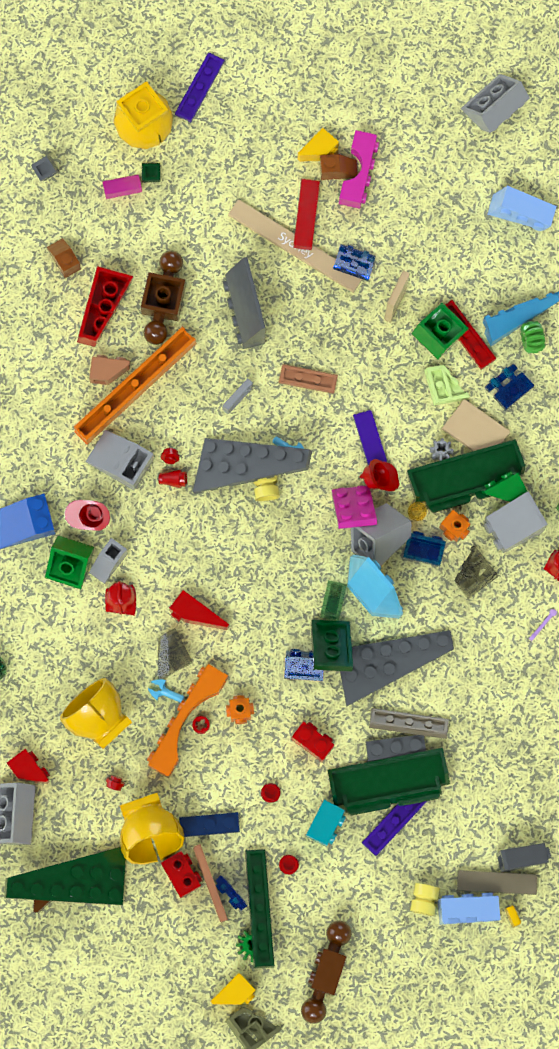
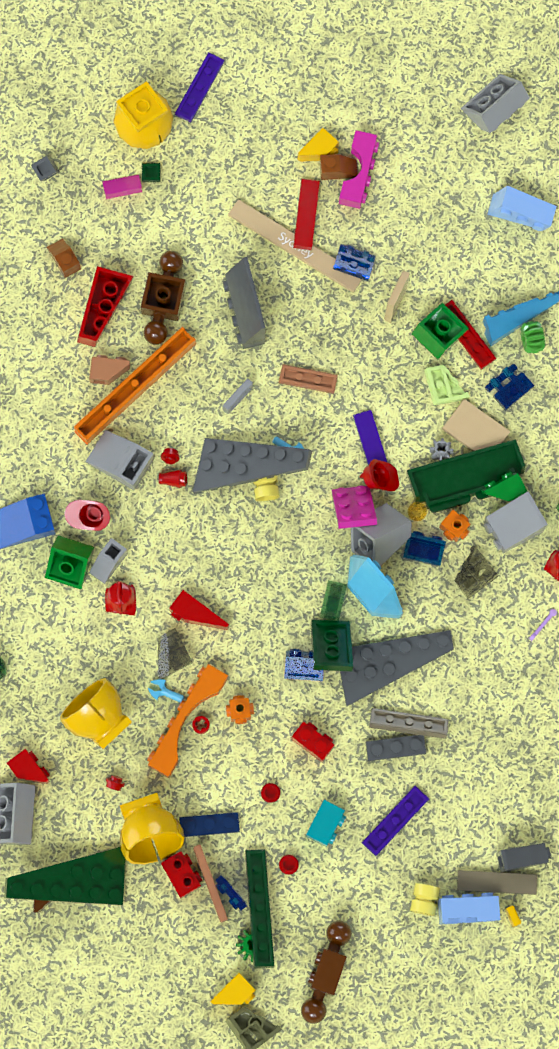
dark green slope [328,748,450,815] -> none

